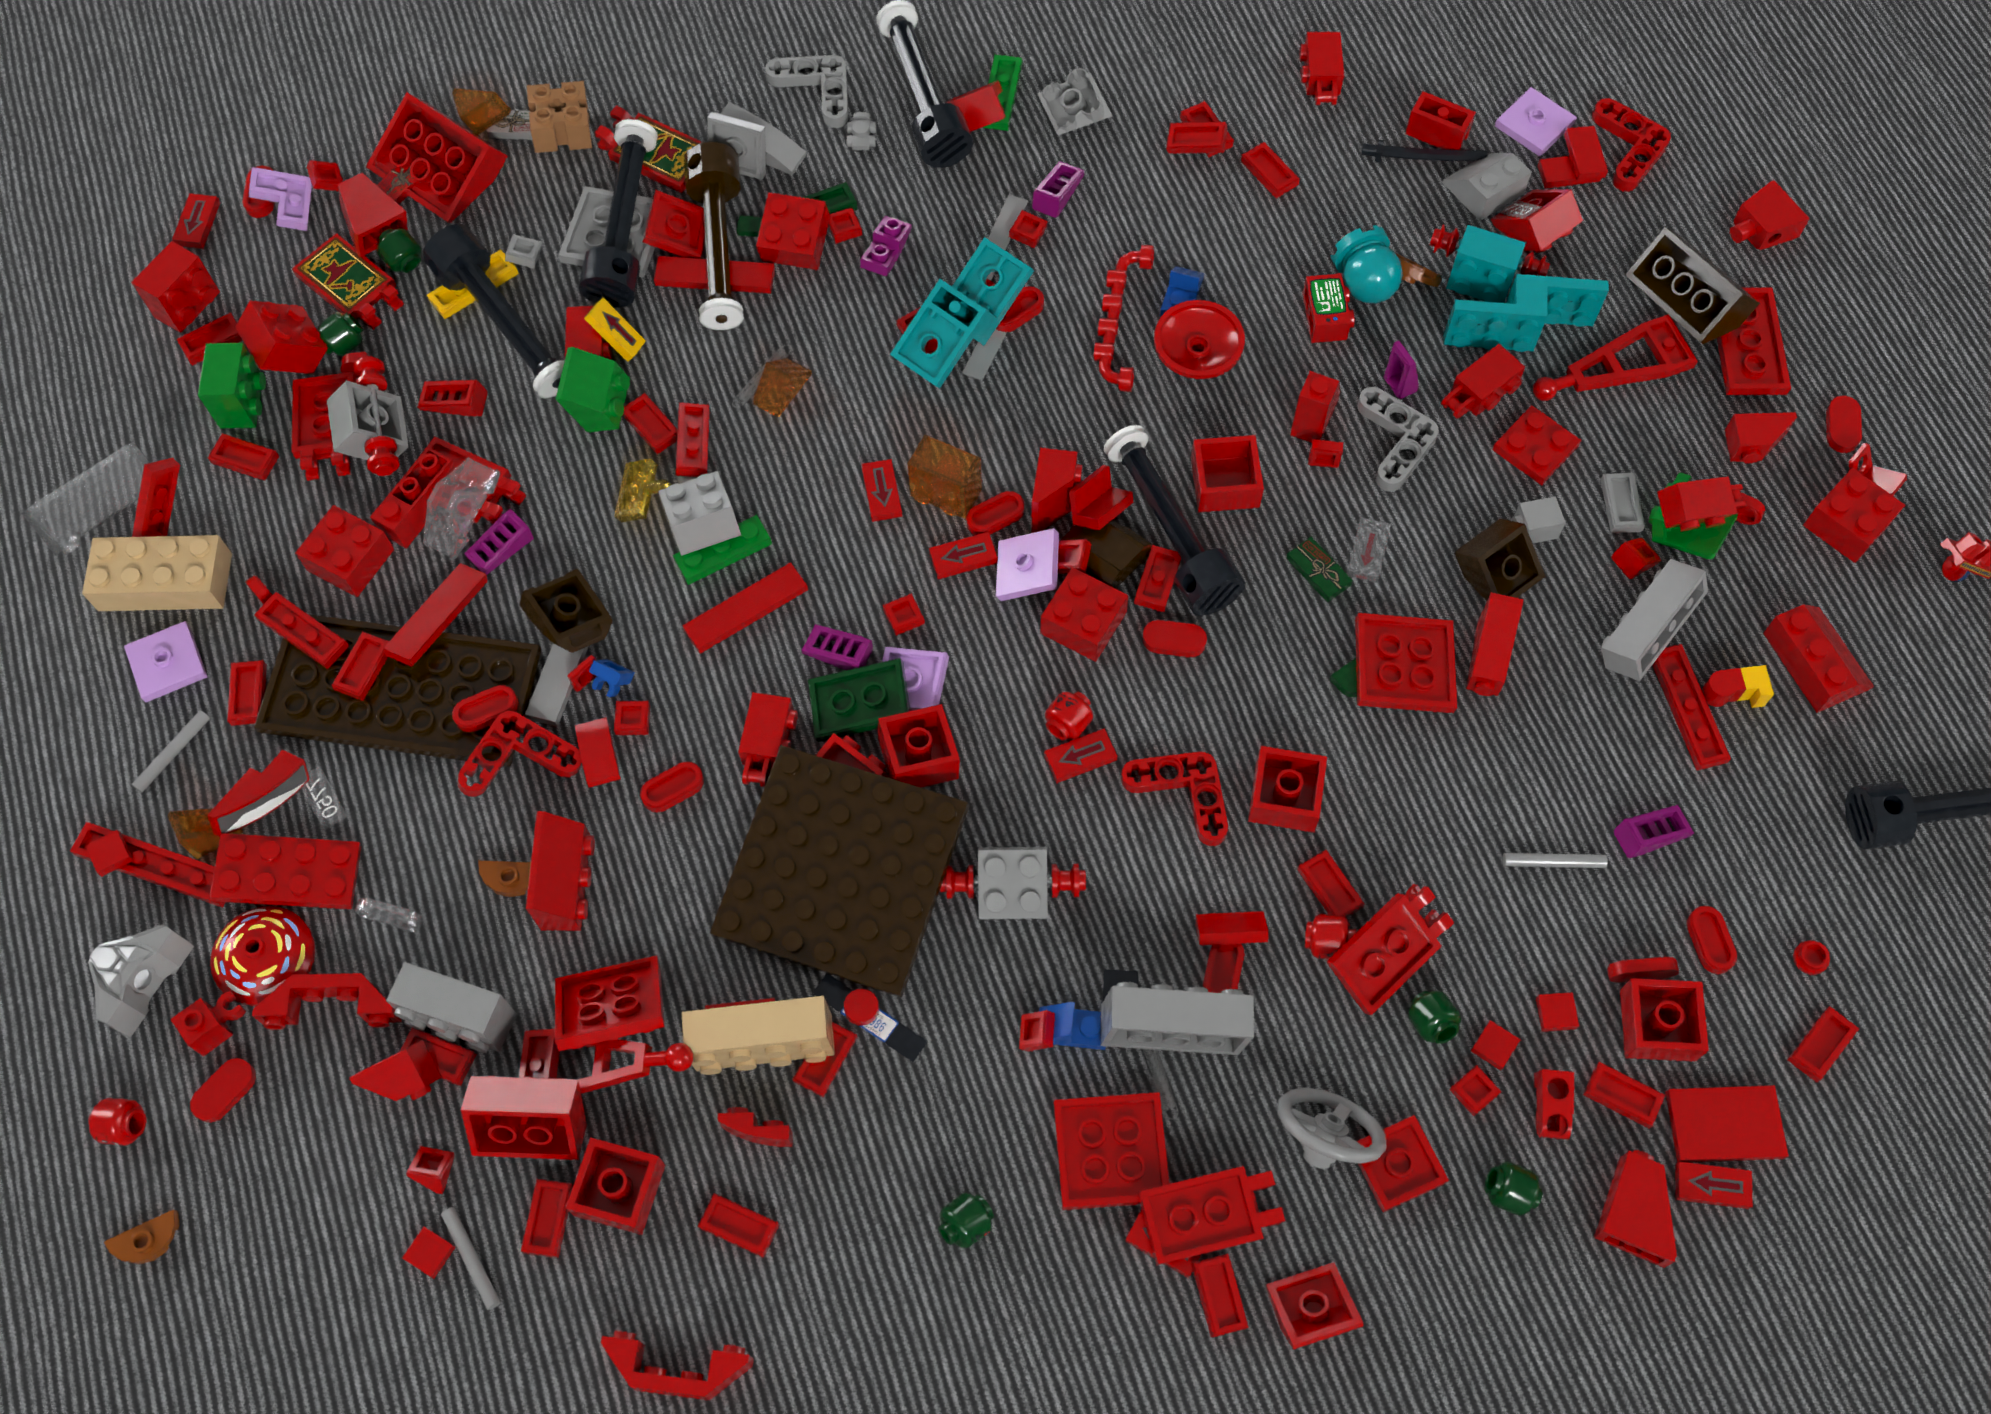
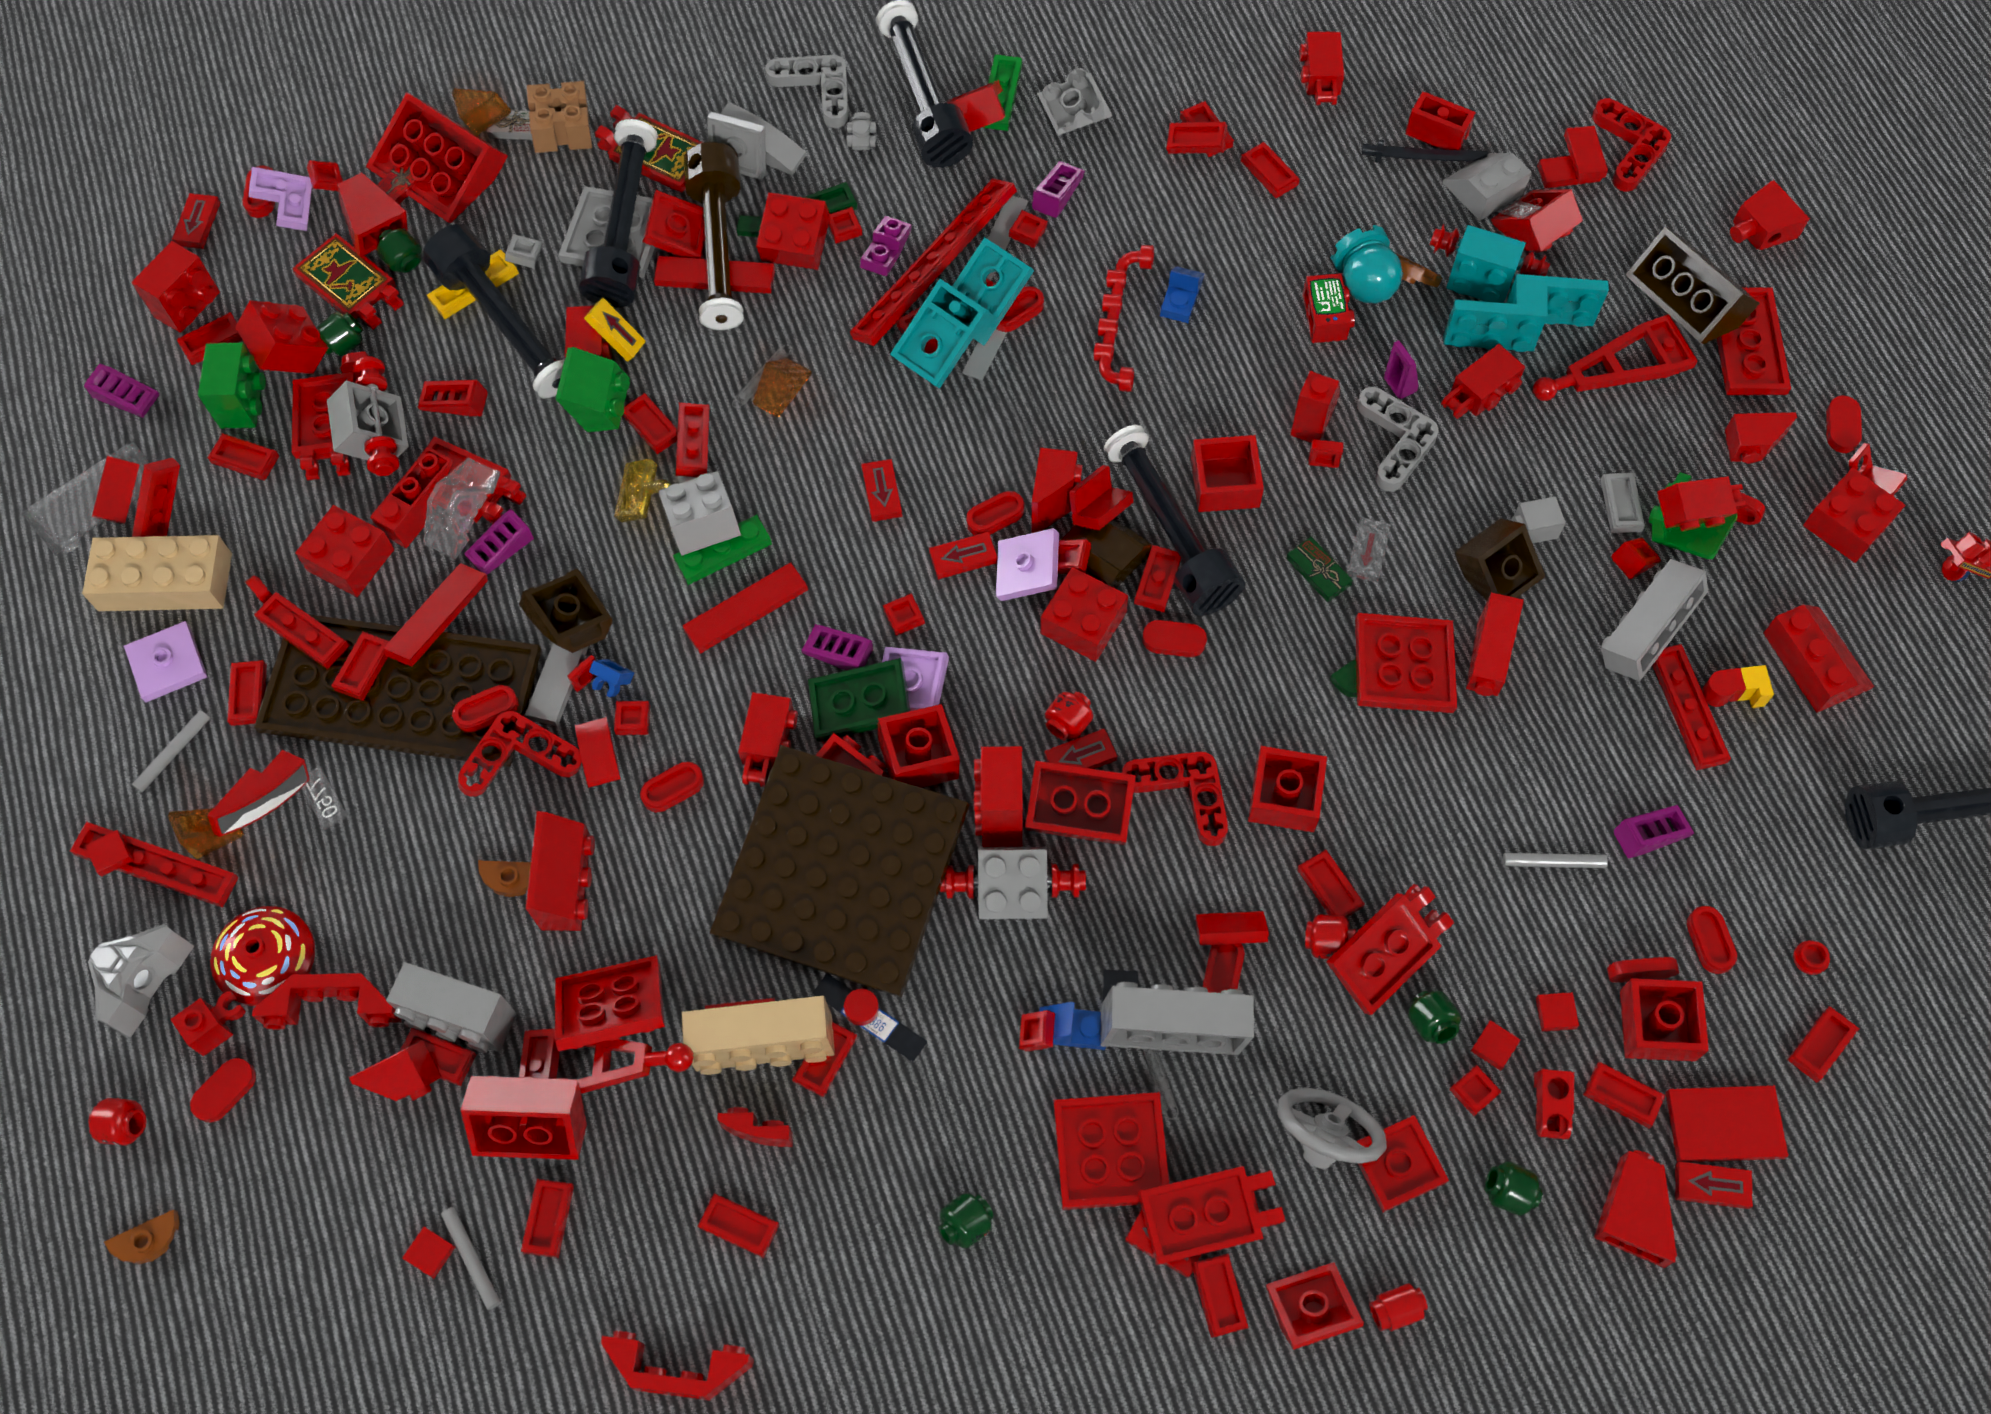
red plate [209,833,361,909] -> none
clear tile [354,898,423,932] -> none
red slope [406,1146,455,1194] -> none
red brick [566,1137,666,1235] -> none
clear orange brick [907,435,982,519] -> none
red dish [1154,300,1245,379] -> none
red plate [1492,405,1581,486] -> none
lavender plate [1495,87,1577,157] -> none
none -> magenta slope [84,363,160,418]
none -> red tile [92,456,140,525]
none -> red tile [850,178,1017,346]
none -> red brick [974,746,1023,847]
none -> red brick [1025,761,1136,846]
none -> red brick [1369,1283,1428,1332]

